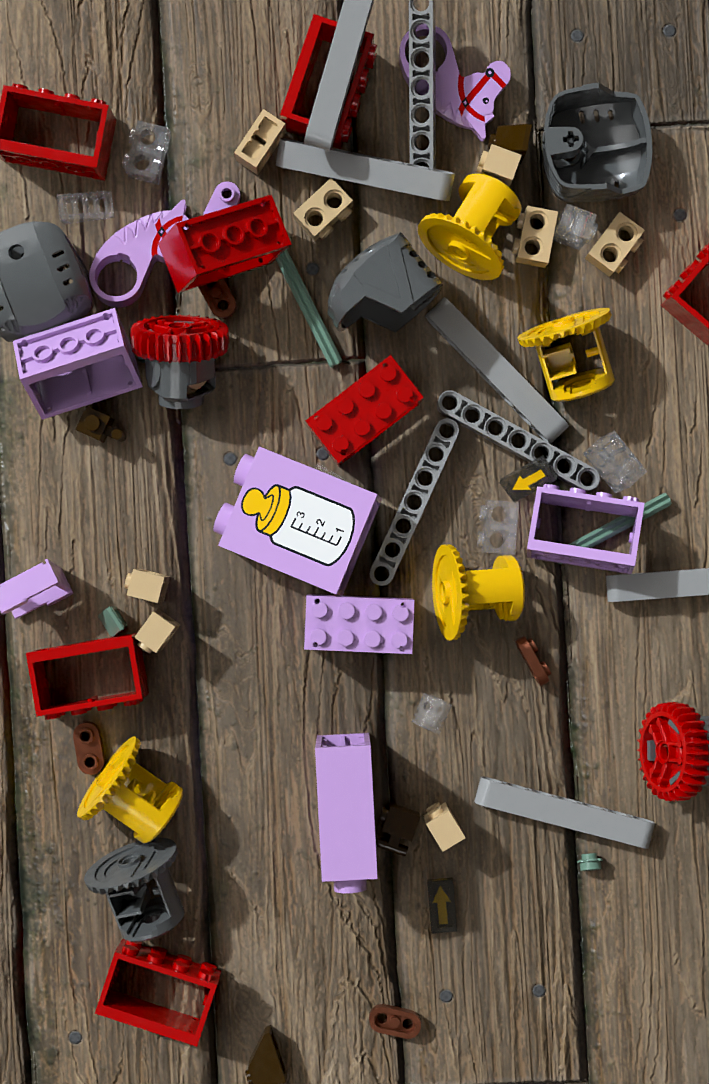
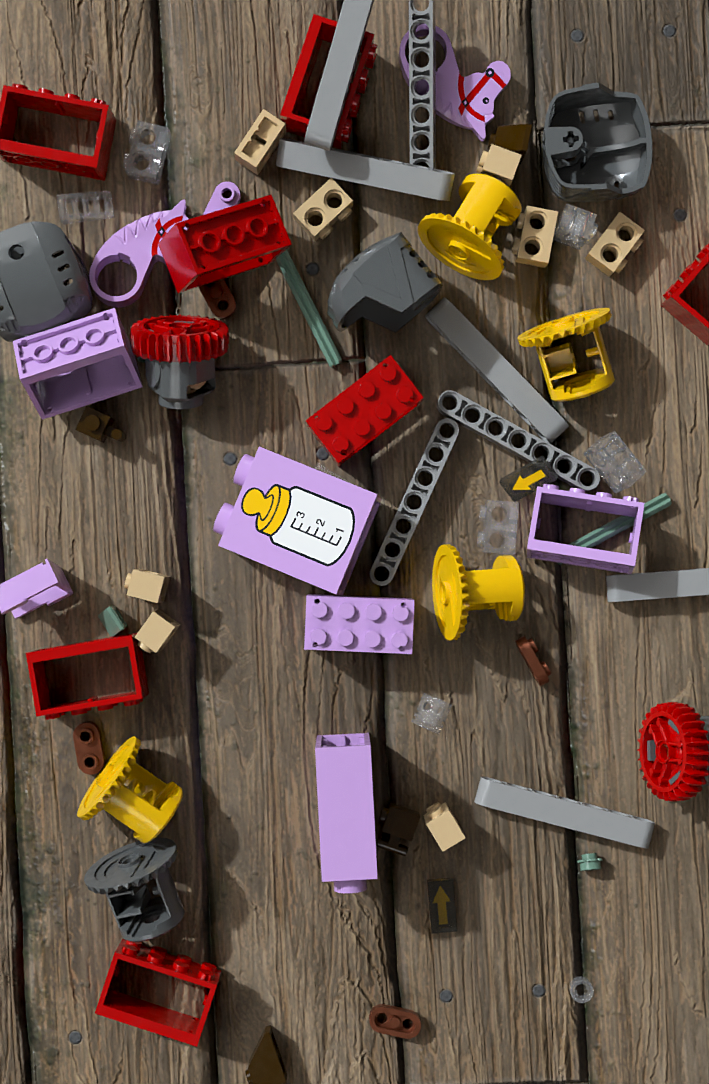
none -> clear bush [569,976,594,1003]

